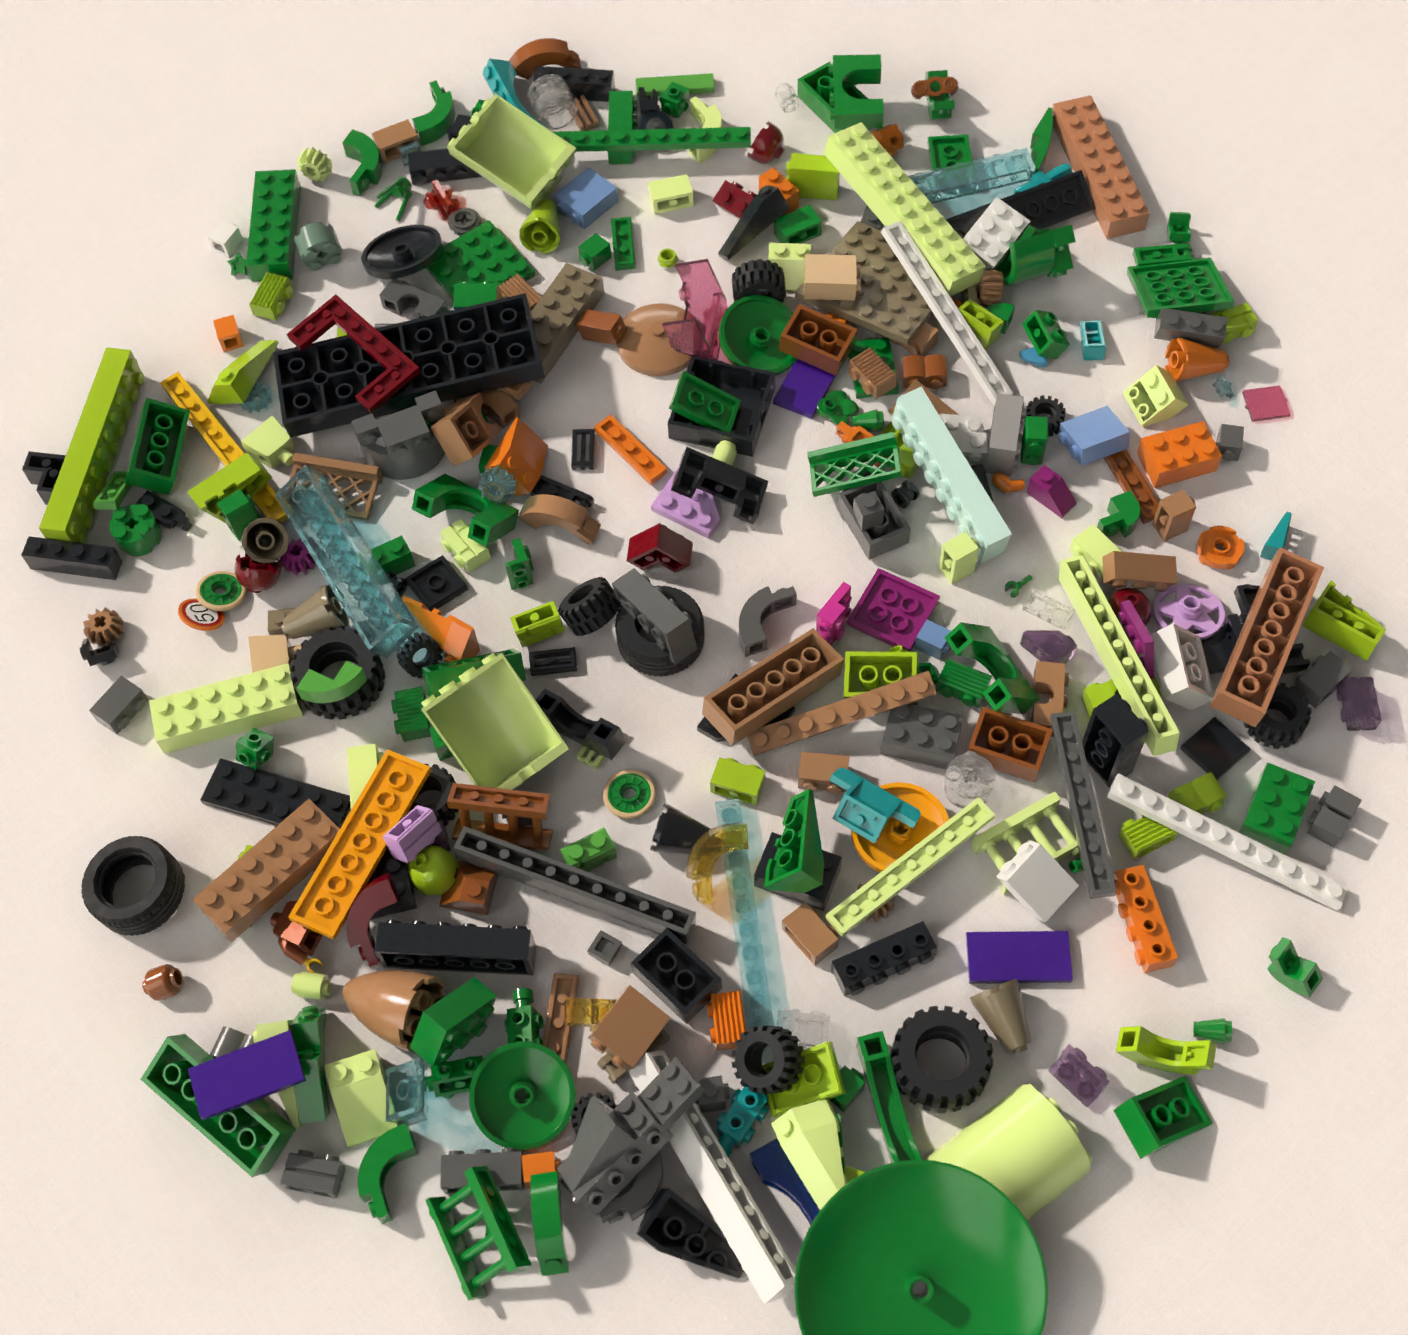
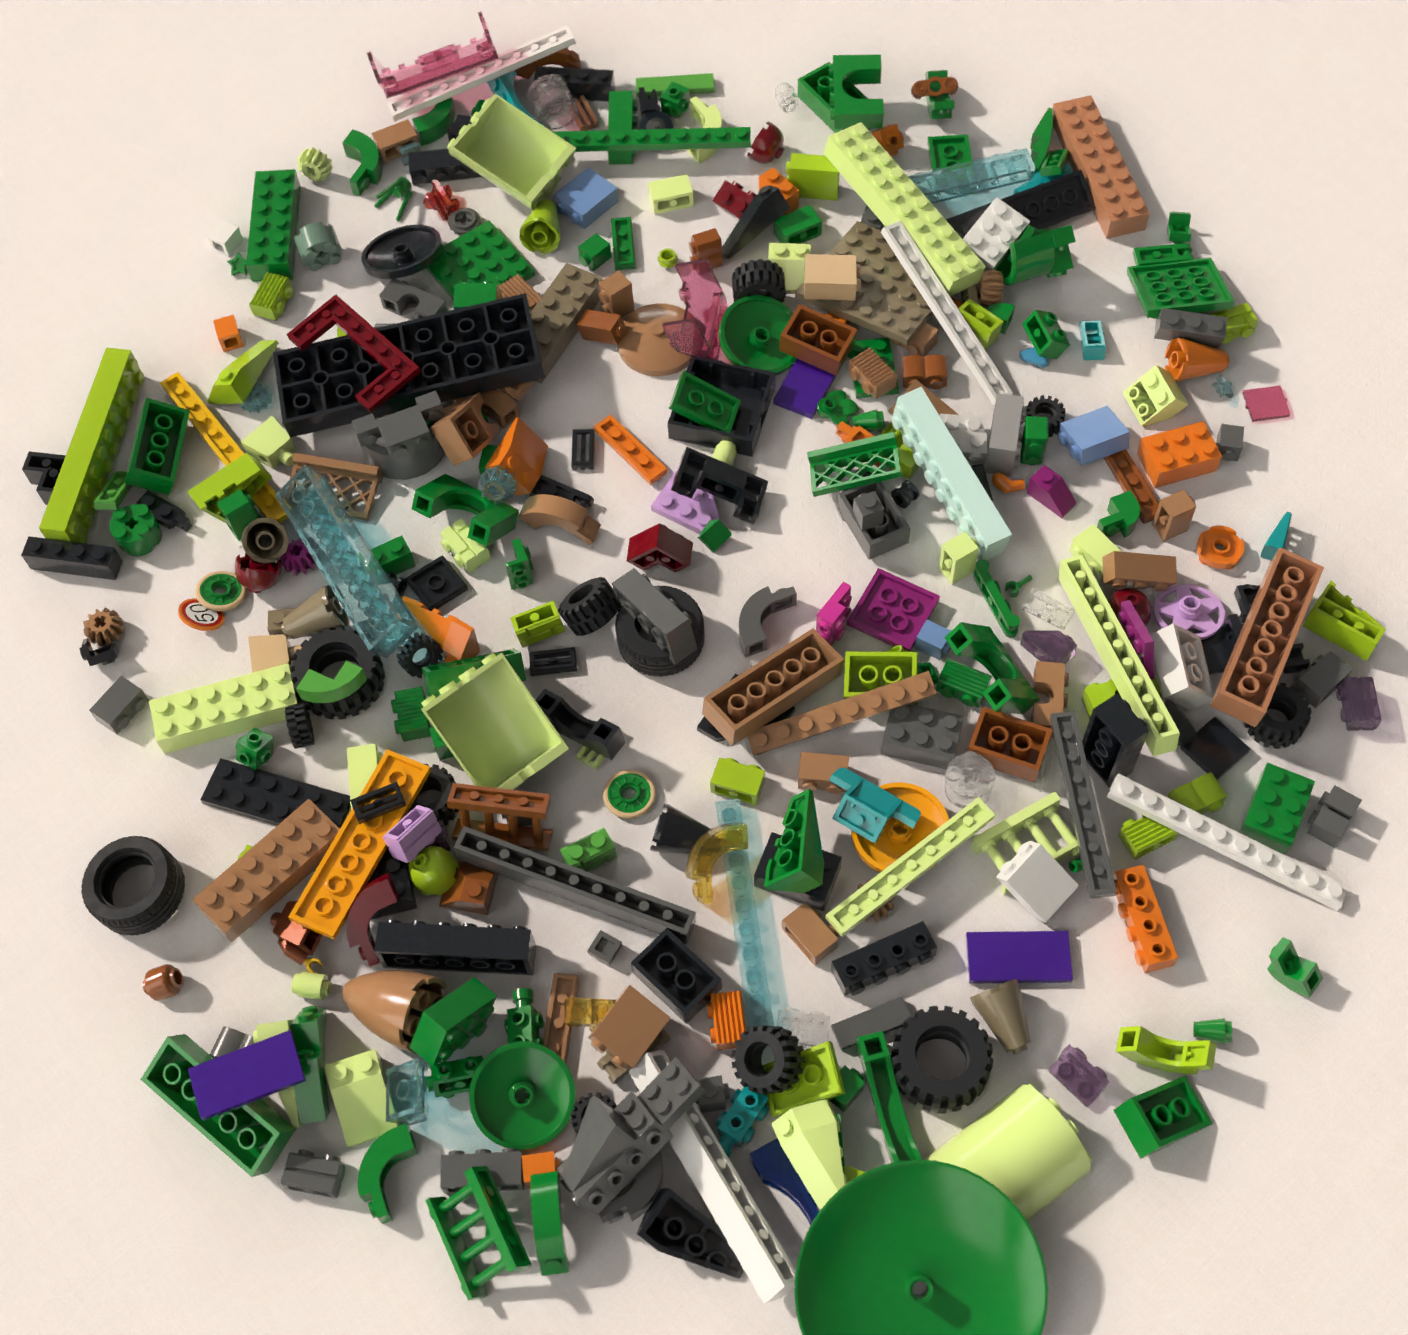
none -> black tyre [285,703,315,749]
none -> black tile [350,782,406,824]
none -> clear pink windscreen [367,11,499,98]
none -> white plate [387,25,576,121]
none -> medium nougat brick [598,270,634,318]
none -> dark orange brick [689,228,723,273]
none -> green slope [698,519,732,552]
none -> dark grey tile [831,997,912,1051]
none -> green plate [973,559,1020,638]
none -> green tile [1040,149,1069,177]
none -> black tyre [1164,699,1197,747]

